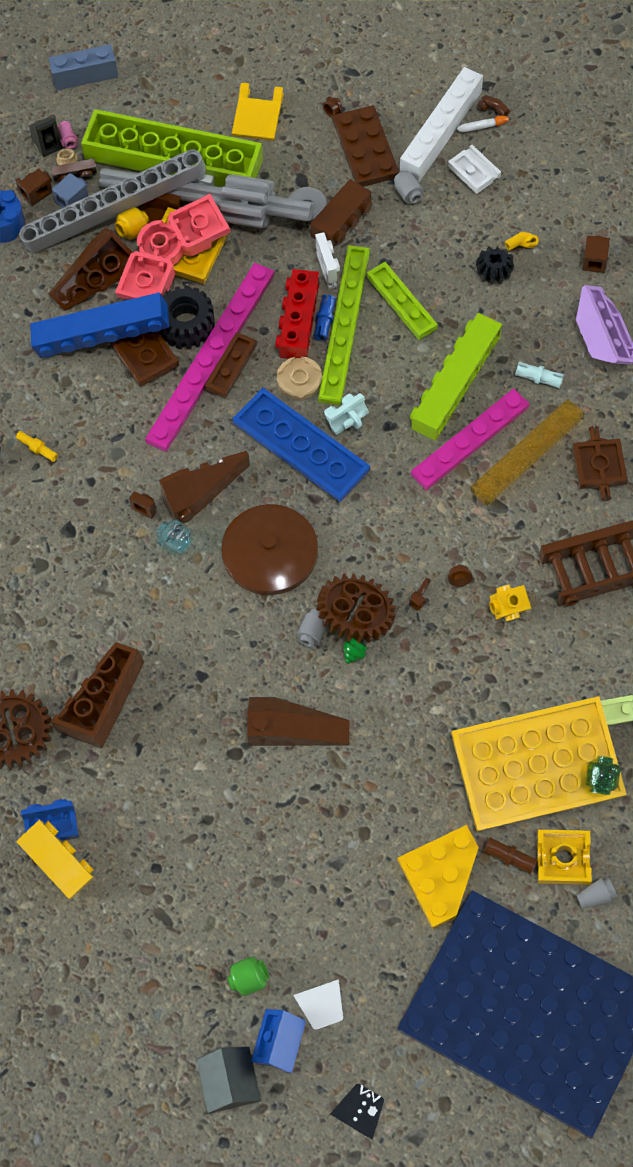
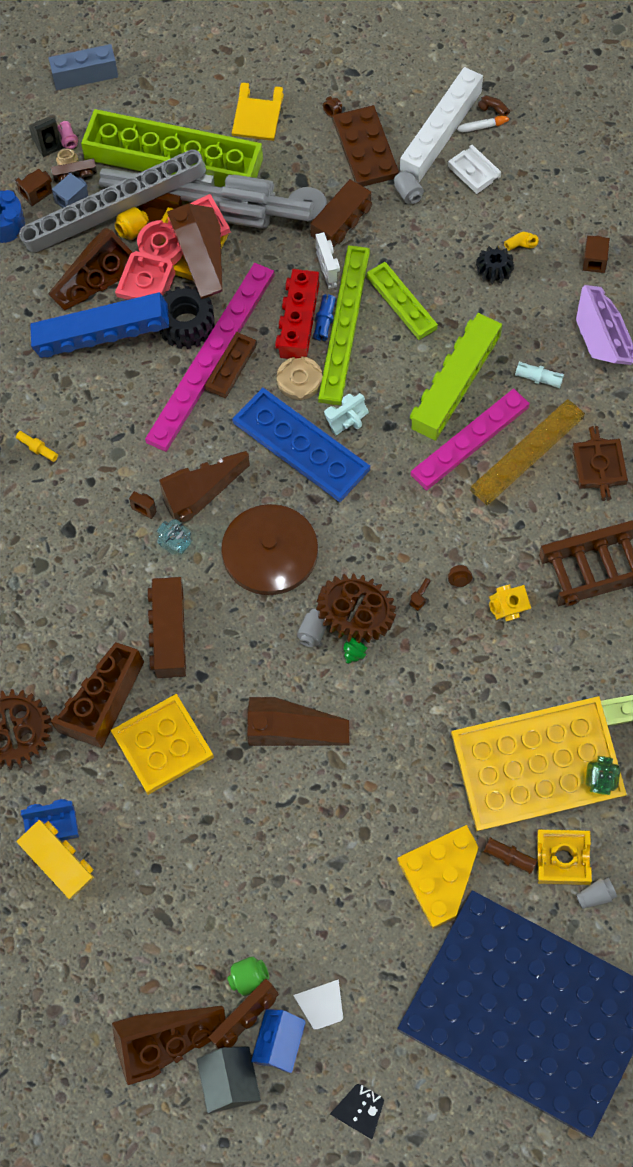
reddish brown plate [109,299,179,387] -> none
none -> yellow plate [111,694,214,795]
none -> reddish brown wedge [112,1006,226,1085]
none -> reddish brown brick [148,577,186,678]
none -> reddish brown wedge [167,204,223,299]
none -> reddish brown plate [208,979,279,1049]

